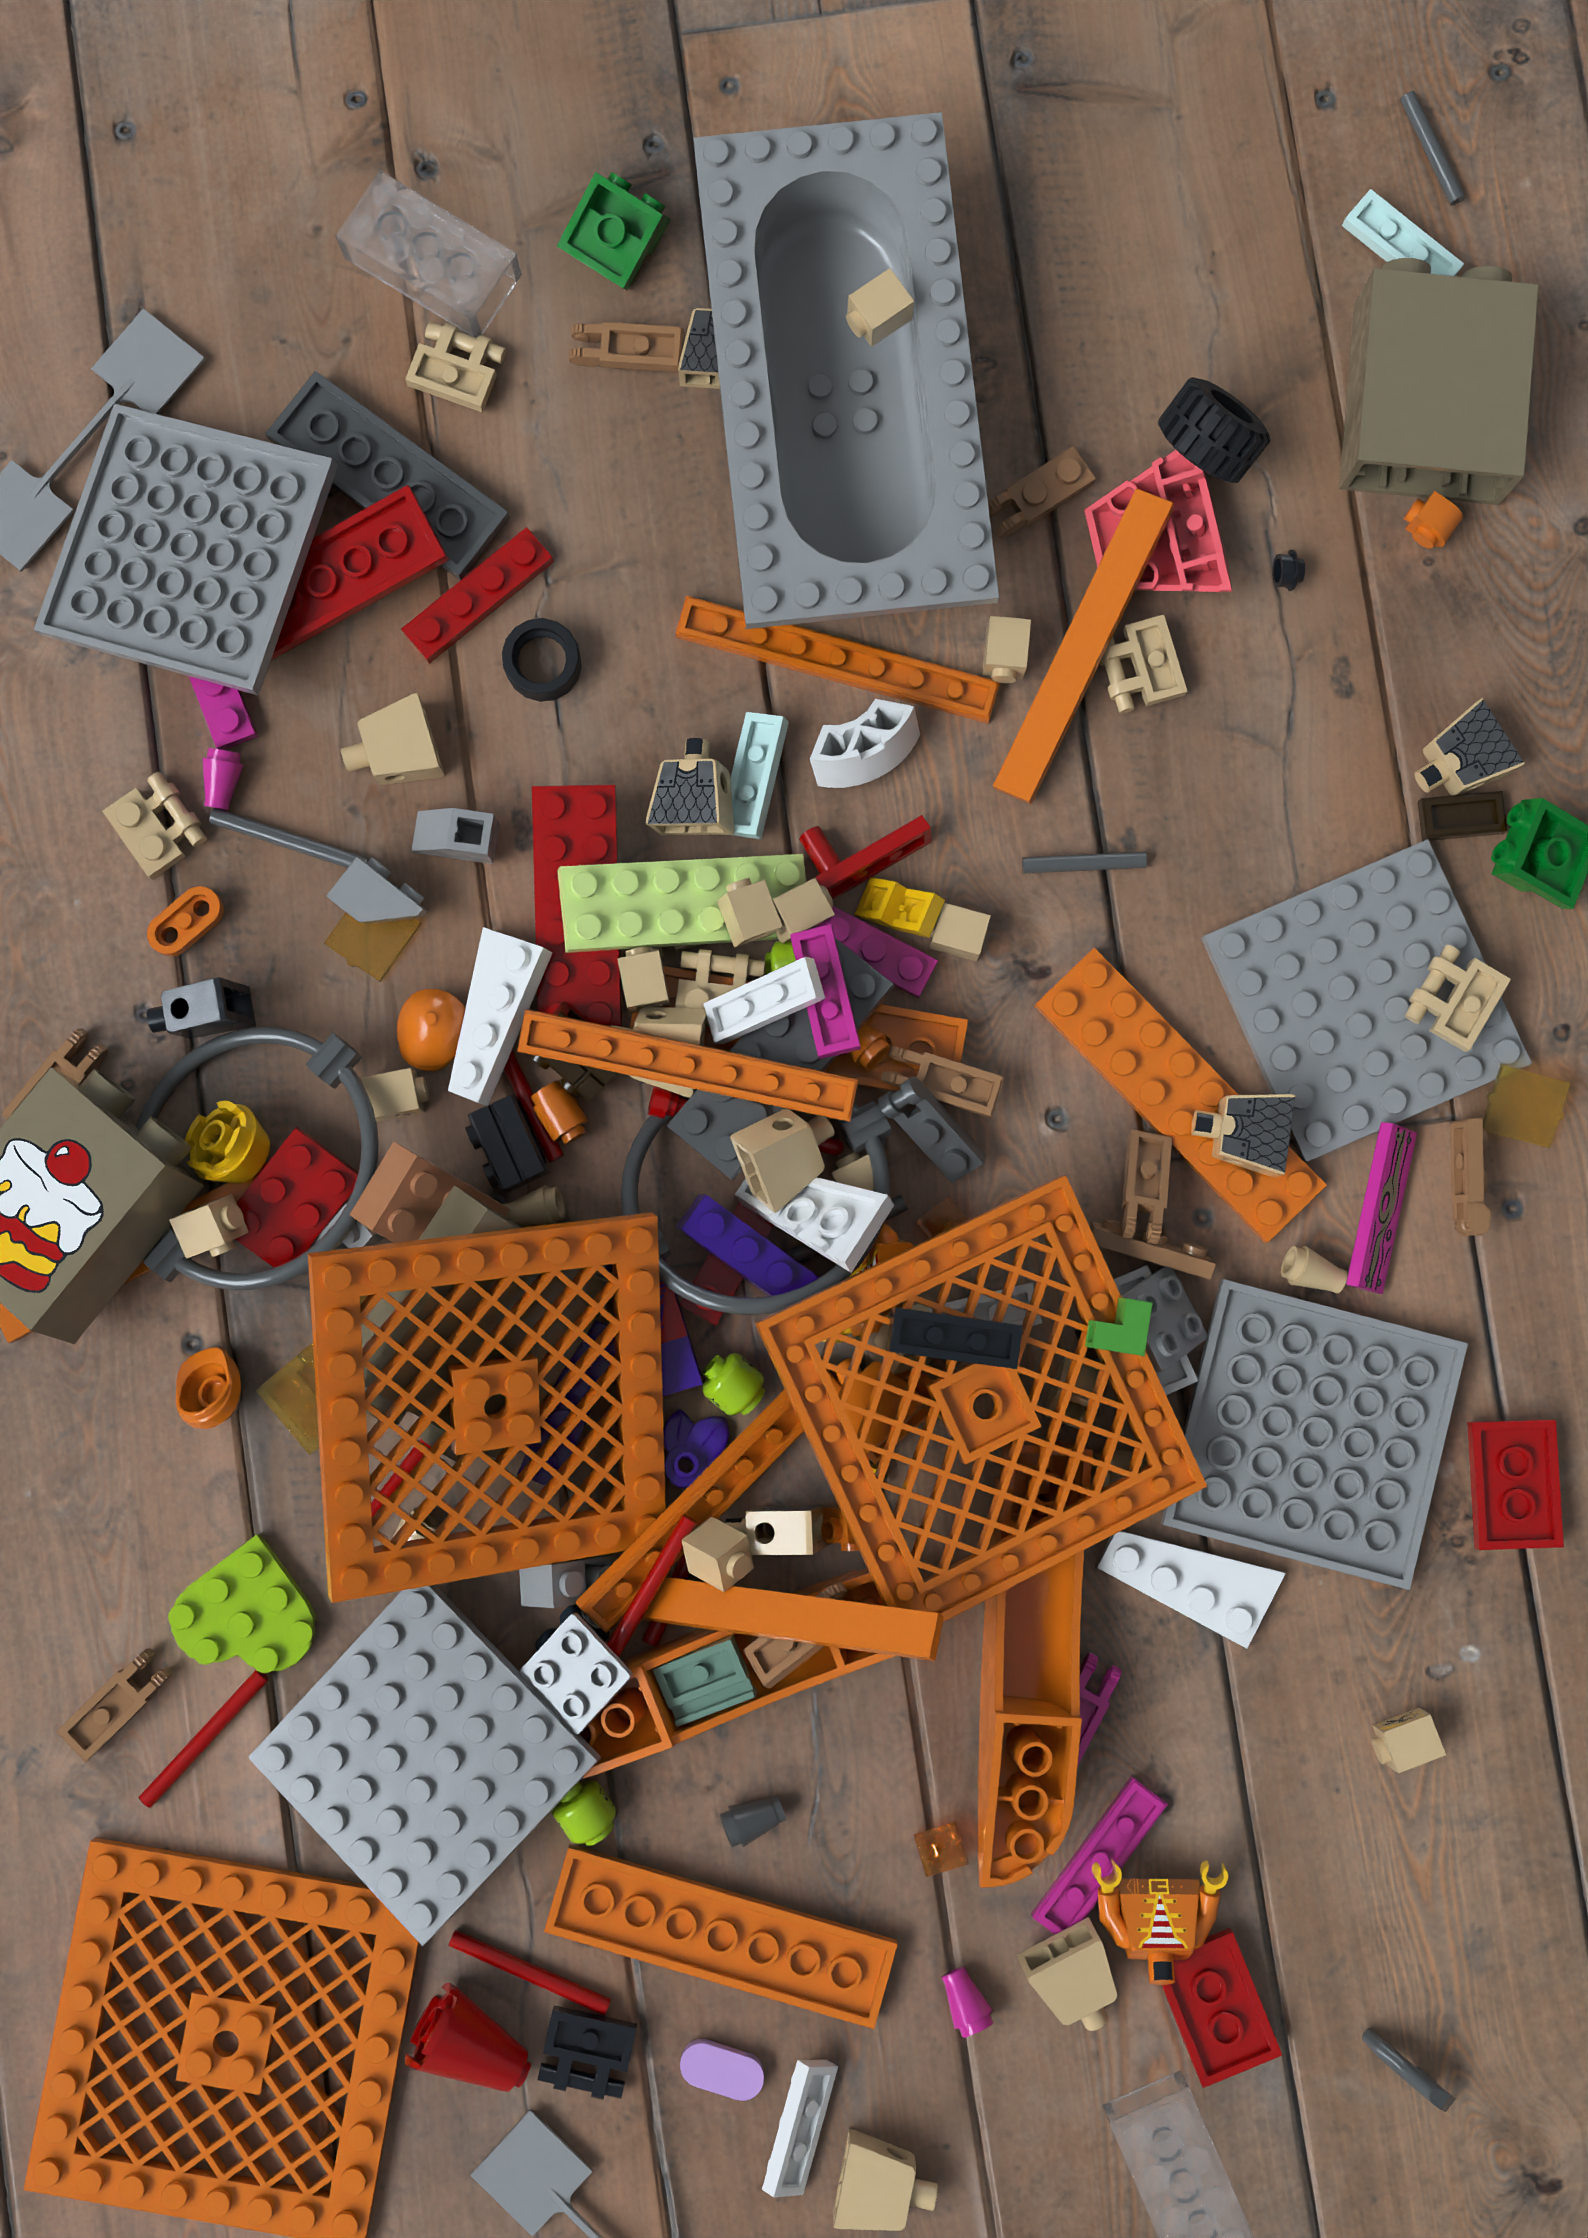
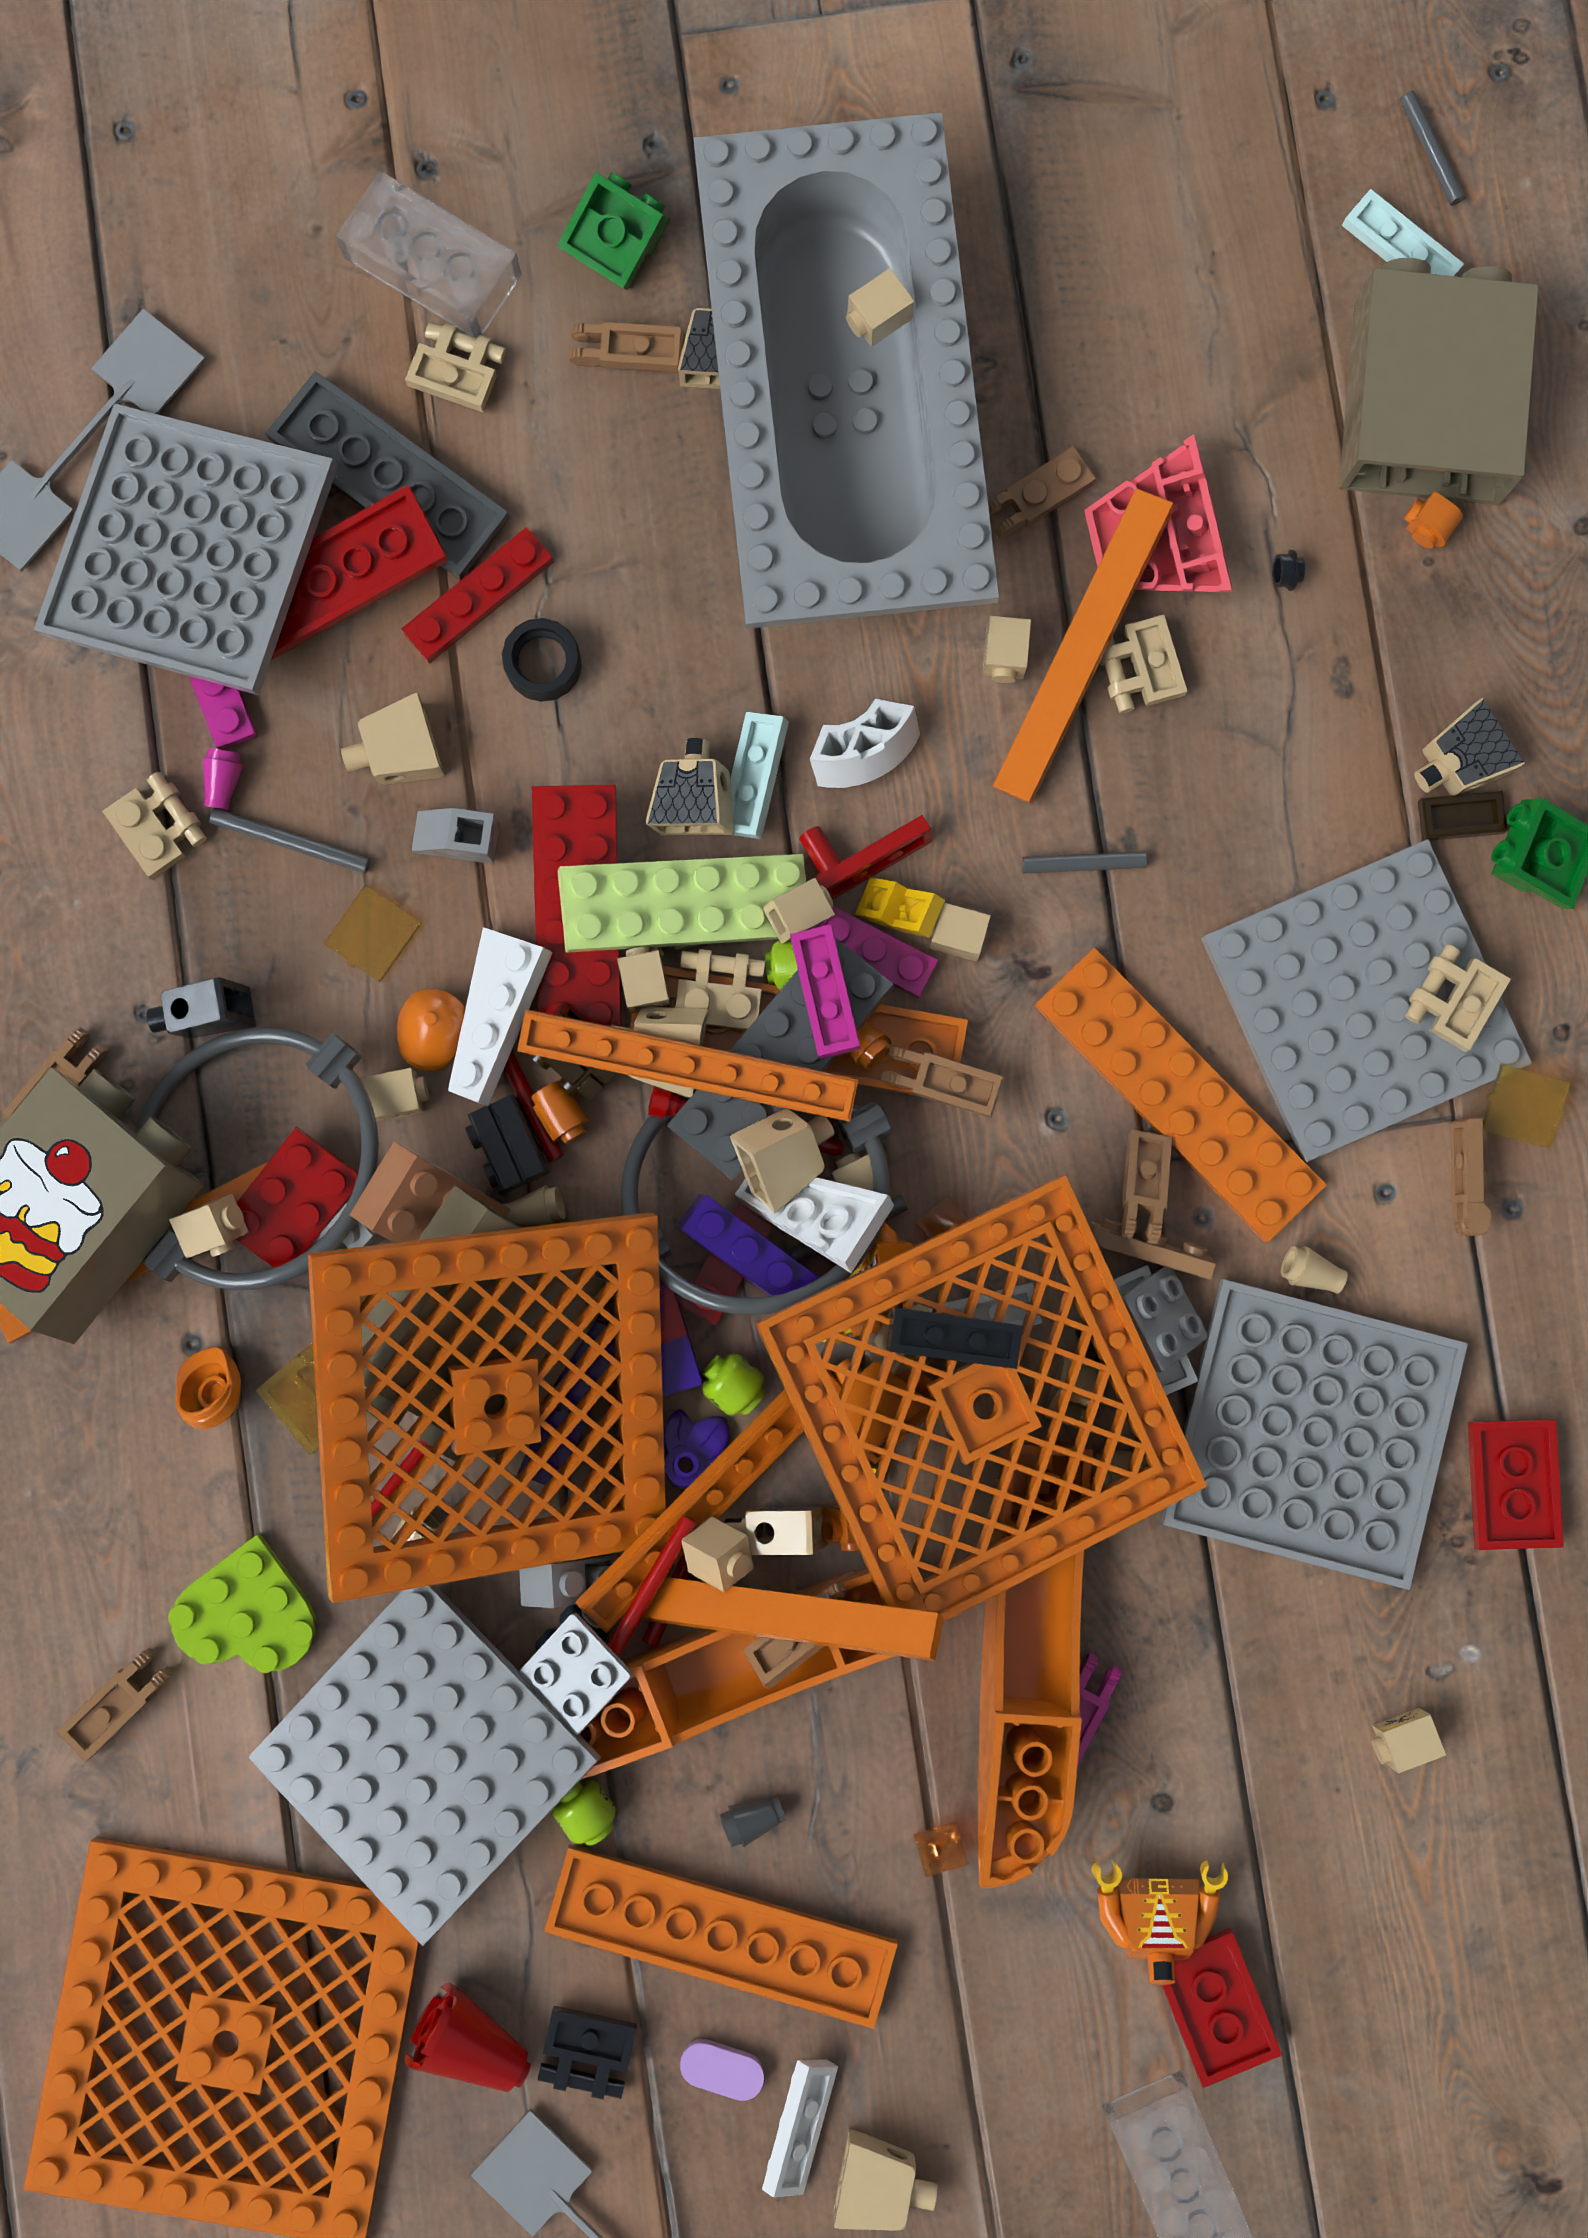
red bar [139,1670,269,1808] -> none
orange plate [147,886,224,957] -> none
yellow cone [185,1101,270,1184] -> none
light grey slope [326,857,428,924] -> none
red bar [448,1929,611,2016] -> none
sand green plate [652,1635,758,1727] -> none
orange tile [675,595,999,724] -> none
white plate [704,957,825,1044] -> none
tan brick [717,878,783,948] -> none
dark grey plate [878,1077,986,1183] -> none
dark pink cone [941,1966,994,2038] -> none
tan torso [1017,1917,1118,2031] -> none
dark pink tile [1031,1775,1168,1934] -> none
bright green piece [1085,1297,1153,1356] -> none
white wing [1095,1531,1286,1649] -> none
black tyre [1158,377,1271,483] -> none
torso [1191,1094,1295,1177] -> none
dark pink tile [1346,1122,1417,1294] -> none
dark grey piece [1362,2029,1456,2112] -> none

